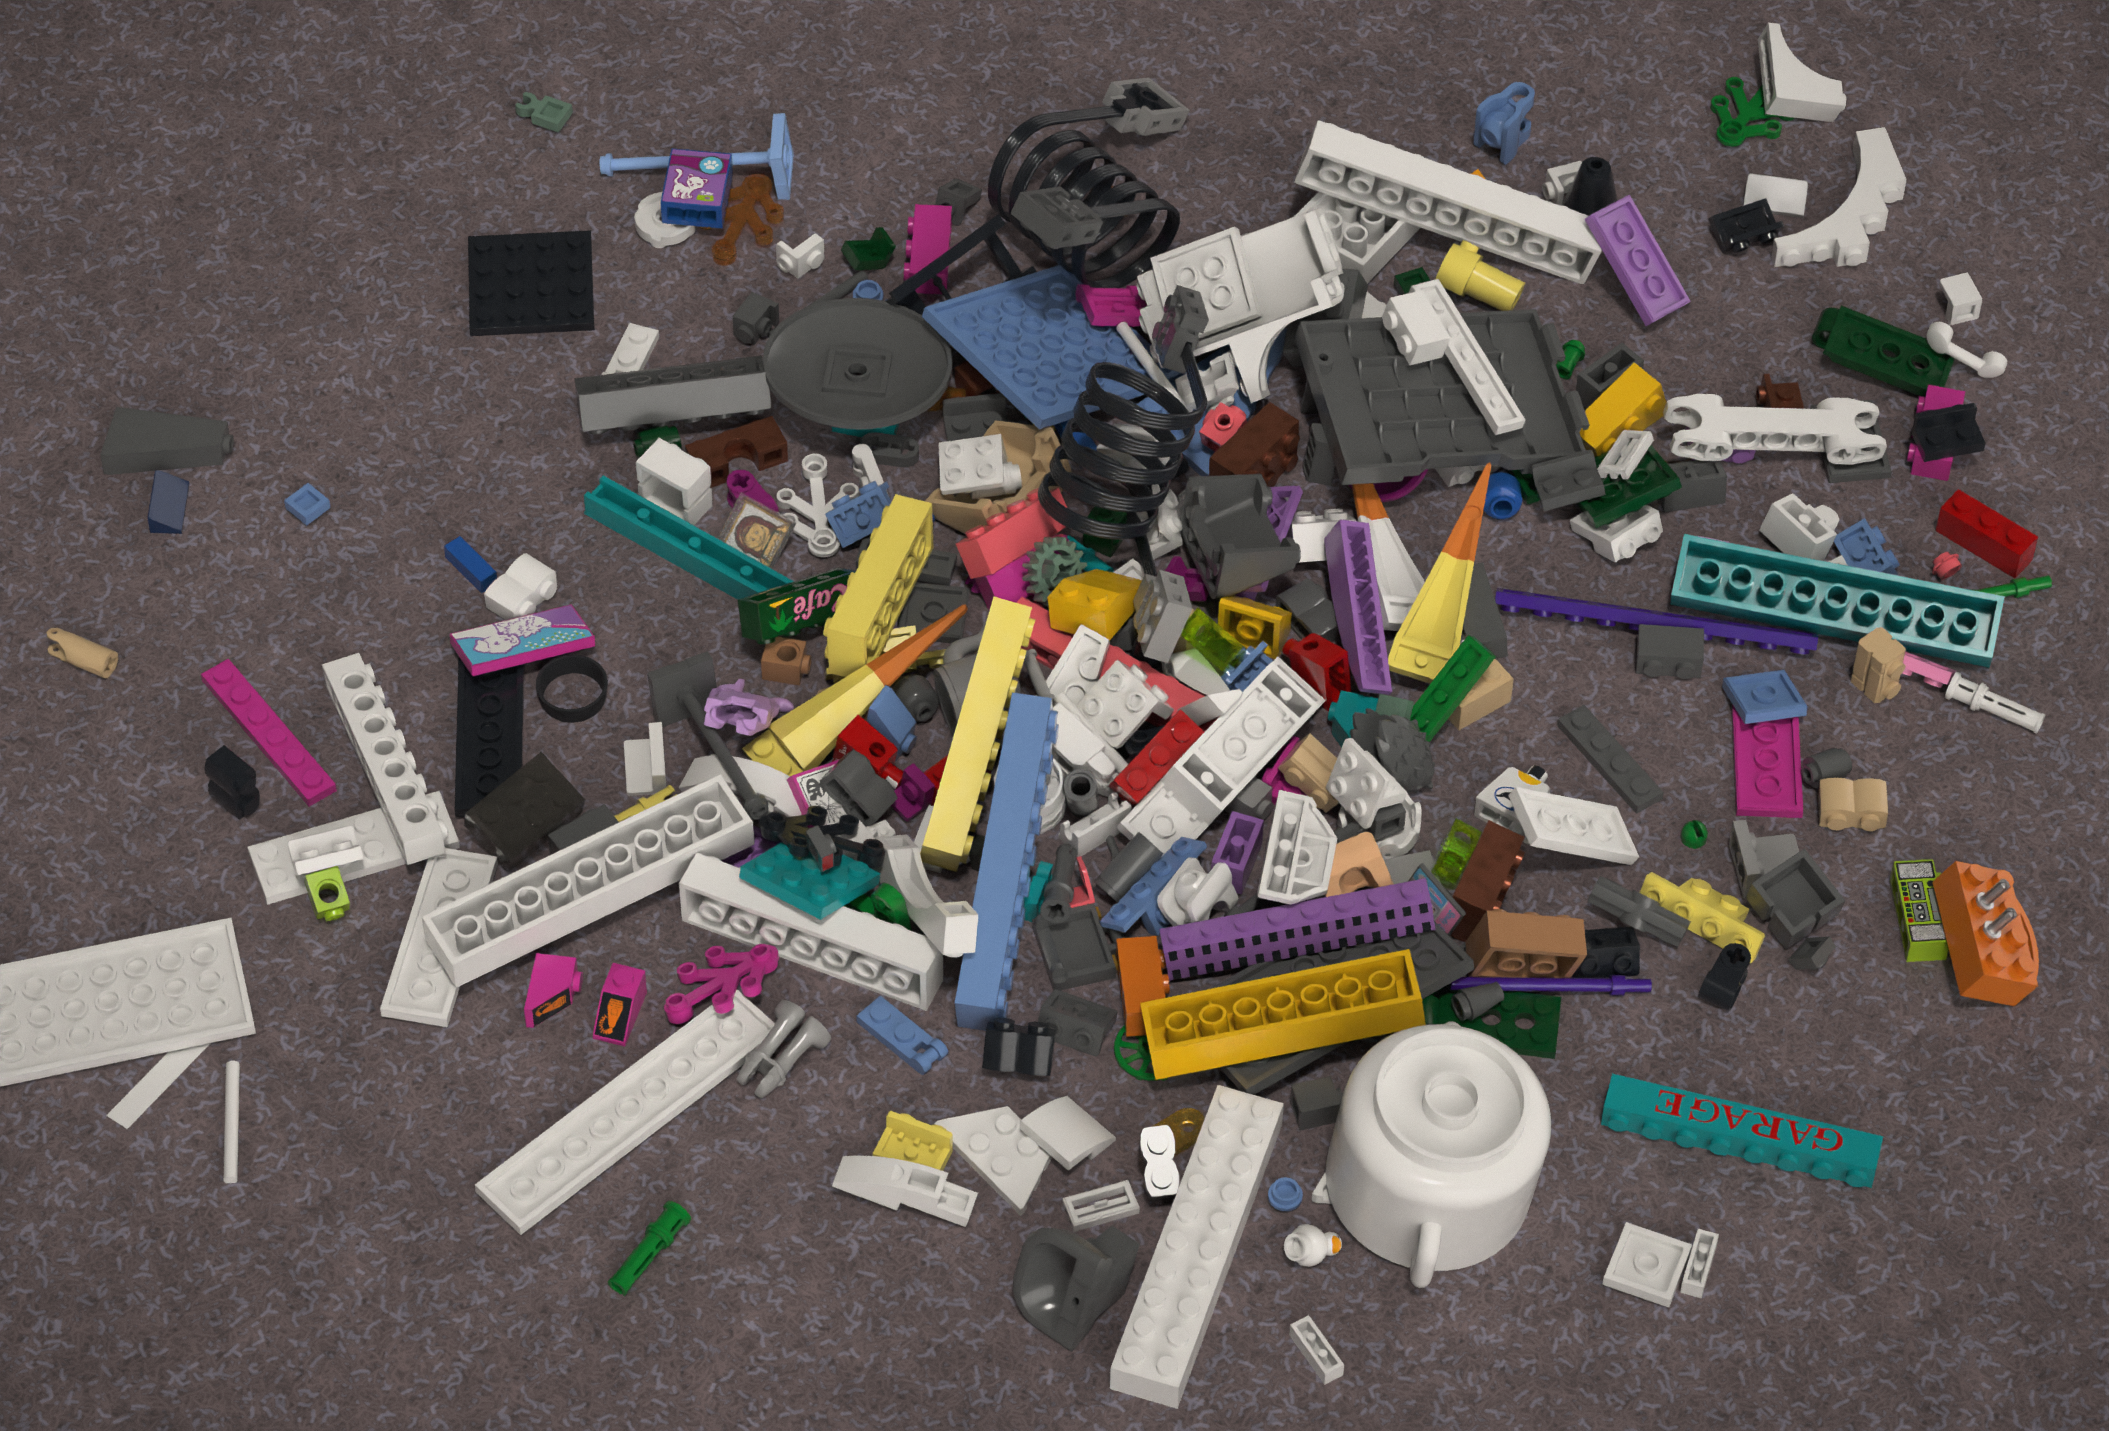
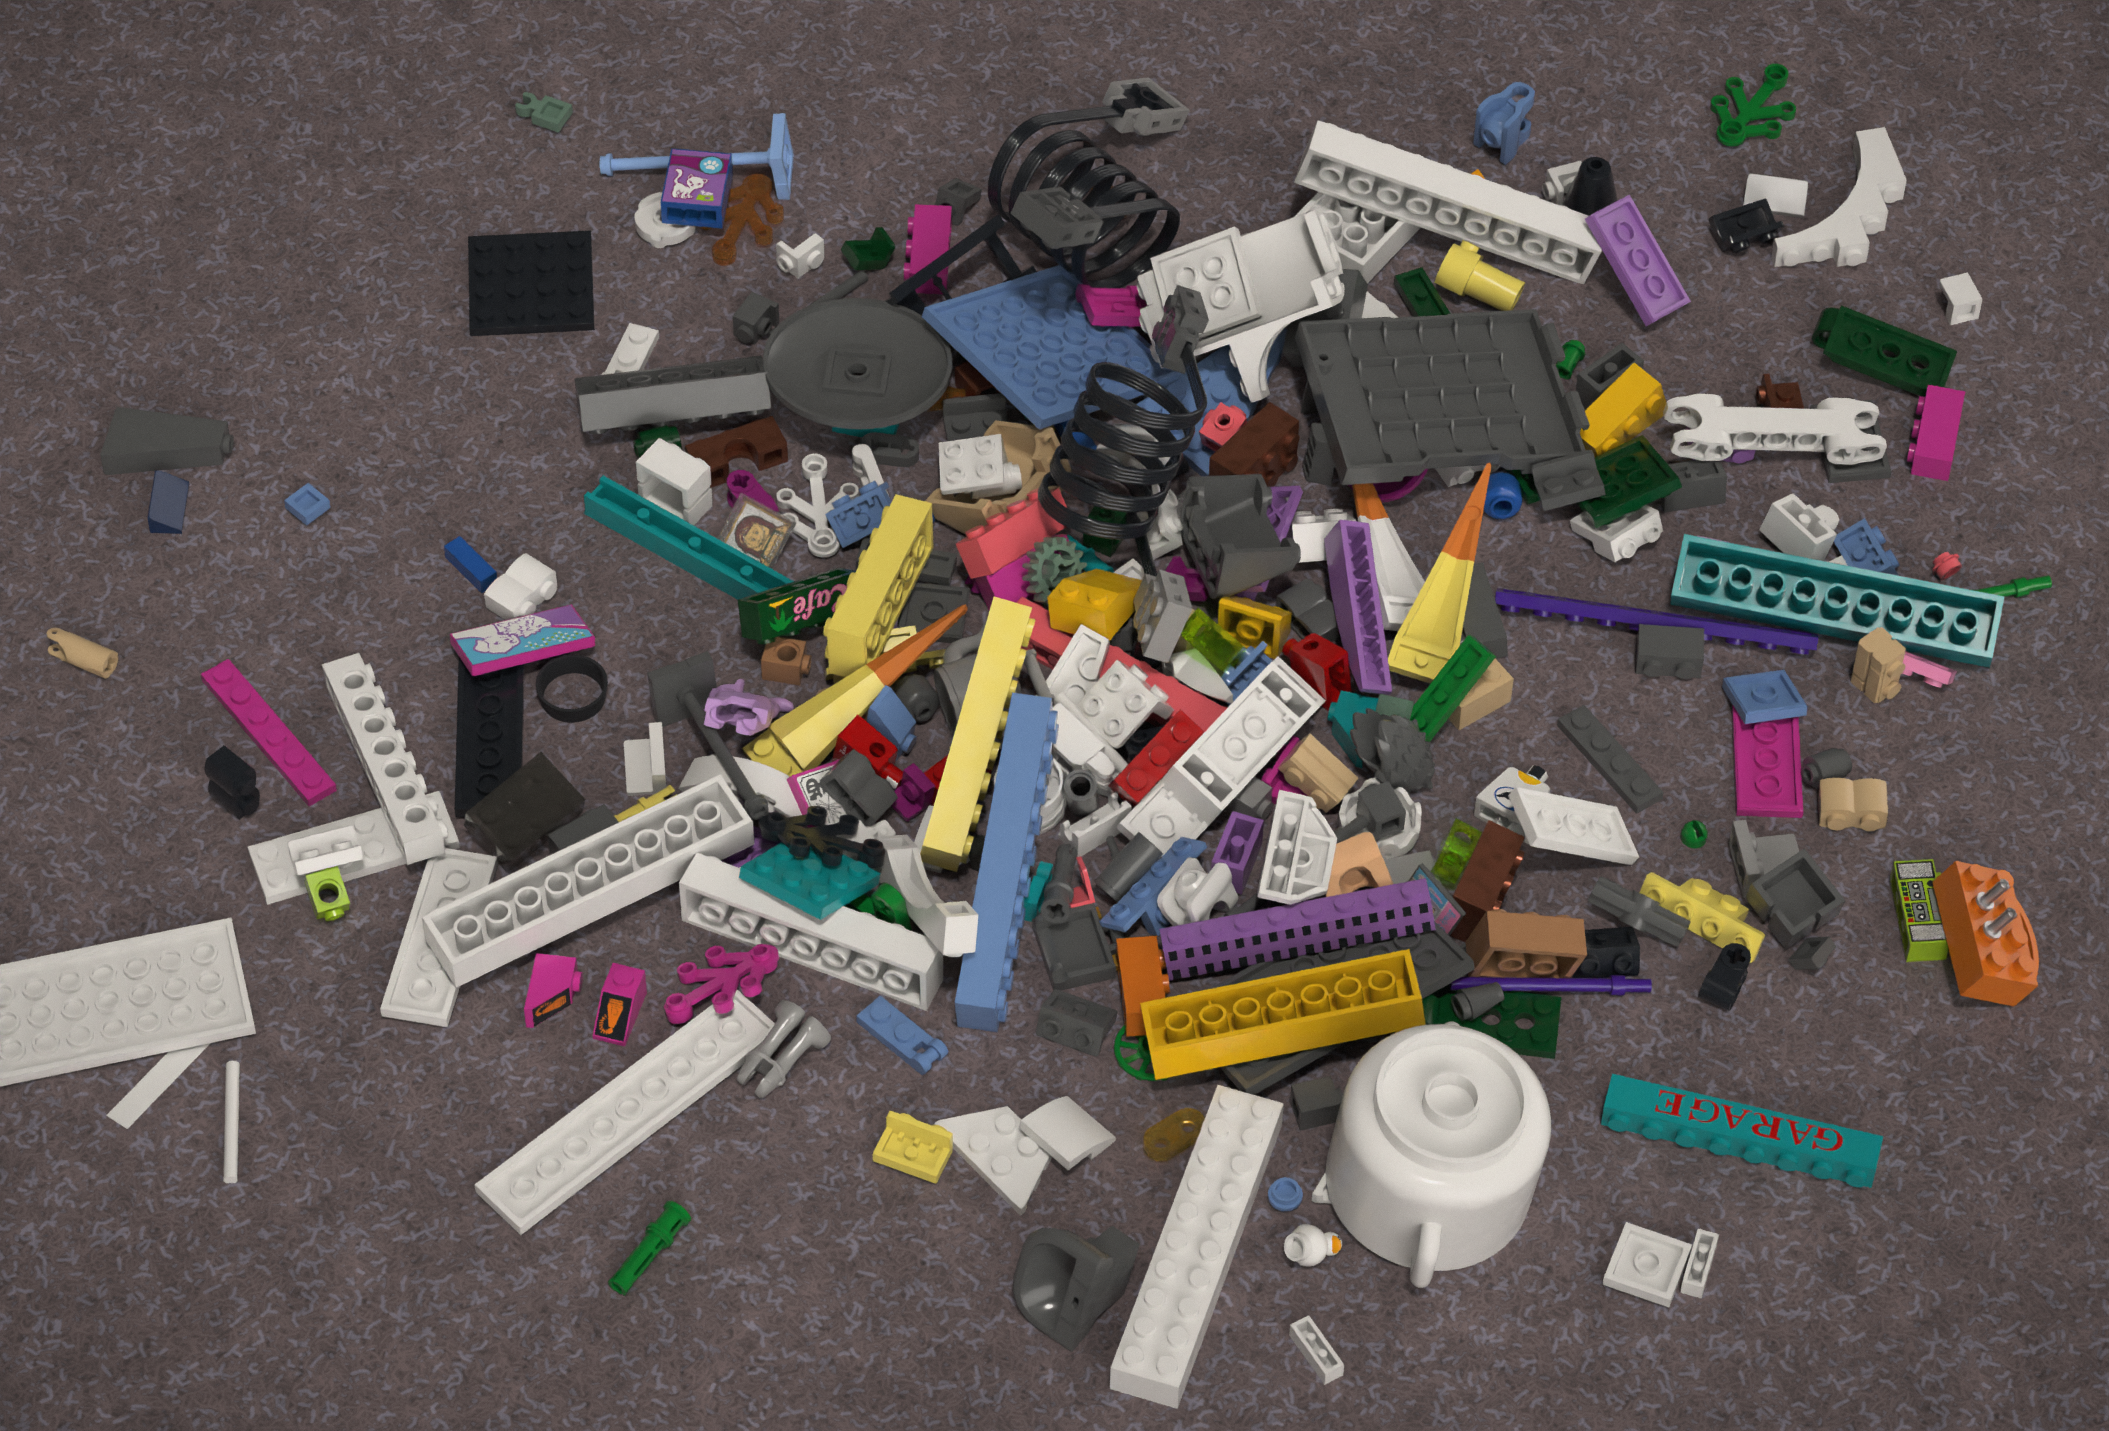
dark grey plate [806,825,837,872] -> none
white slope [832,1155,978,1227] -> none
medium blue plate [853,280,884,301] -> none
black brick [982,1018,1056,1076] -> none
white tile [1062,1180,1140,1232] -> none
white bar [1116,322,1185,406] -> none
brick [1139,1125,1179,1201] -> none
white cylinder [1175,352,1239,413] -> none
white slope [1177,689,1243,726] -> none
white bracket [1326,738,1407,829] -> none
white brick [1382,290,1451,365] -> none
white plate [1409,279,1526,435] -> none
white tile [1597,430,1654,479] -> none
white arch [1758,22,1846,122] -> none
black bracket [1912,403,1986,462] -> none
white bar [1927,322,2007,378] -> none
red brick [1936,489,2038,579] -> none
white pin [1944,672,2045,734] -> none

